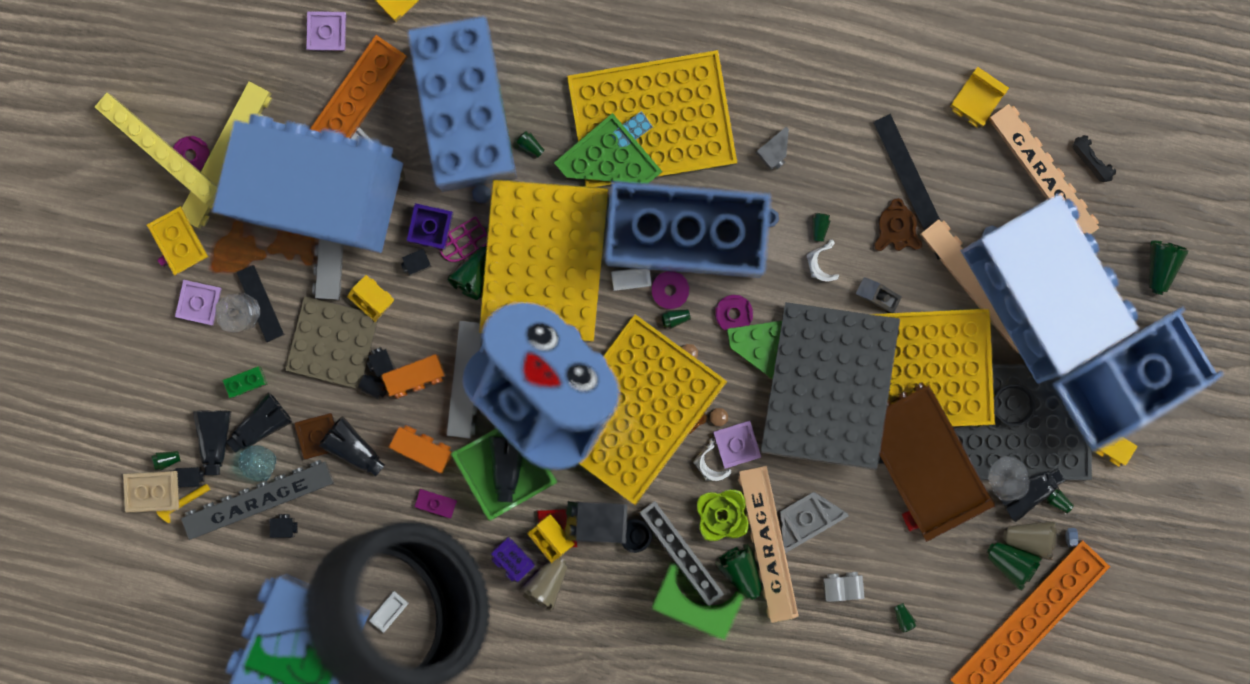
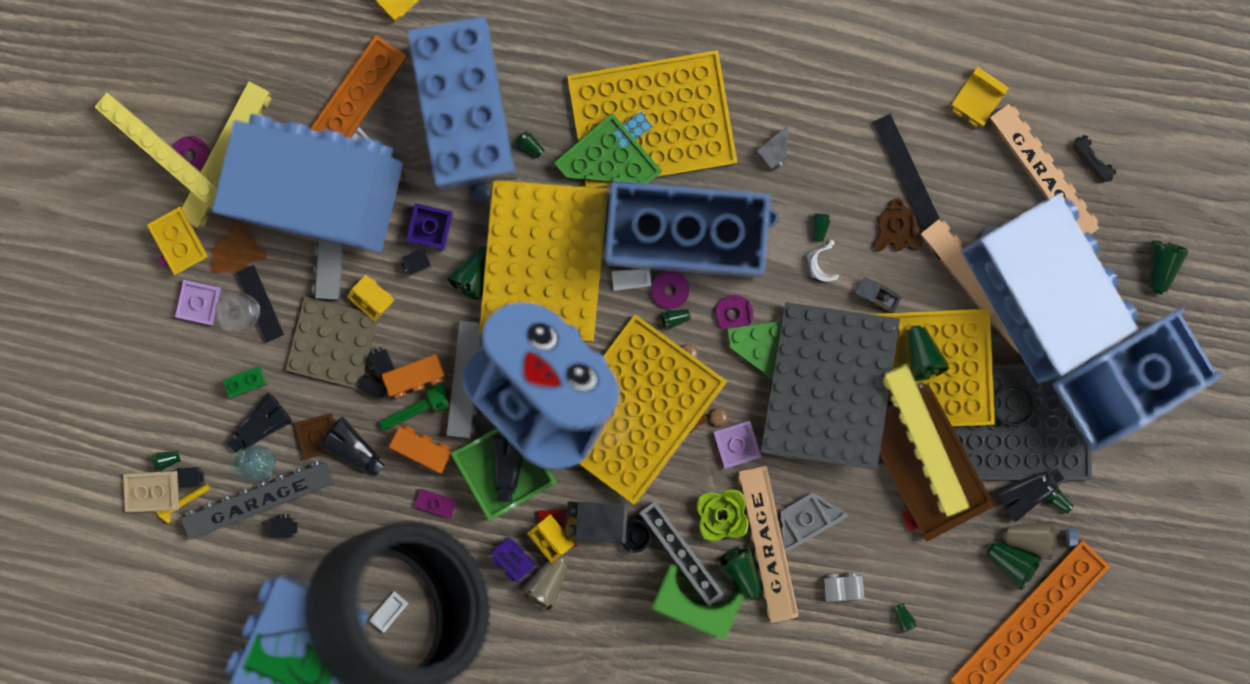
black piece [193,410,232,475] -> none
clear orange tile [267,230,315,266] -> none
lavender plate [307,11,346,51] -> none
dark pink window [439,216,488,262] -> none
white helmet [693,438,731,481] -> none
clear brick [989,456,1029,501] -> none
yellow brick [1094,437,1138,467] -> none
none -> green piece [379,384,450,431]
none -> light yellow brick [883,363,969,516]
none -> dark green cone [908,325,949,381]

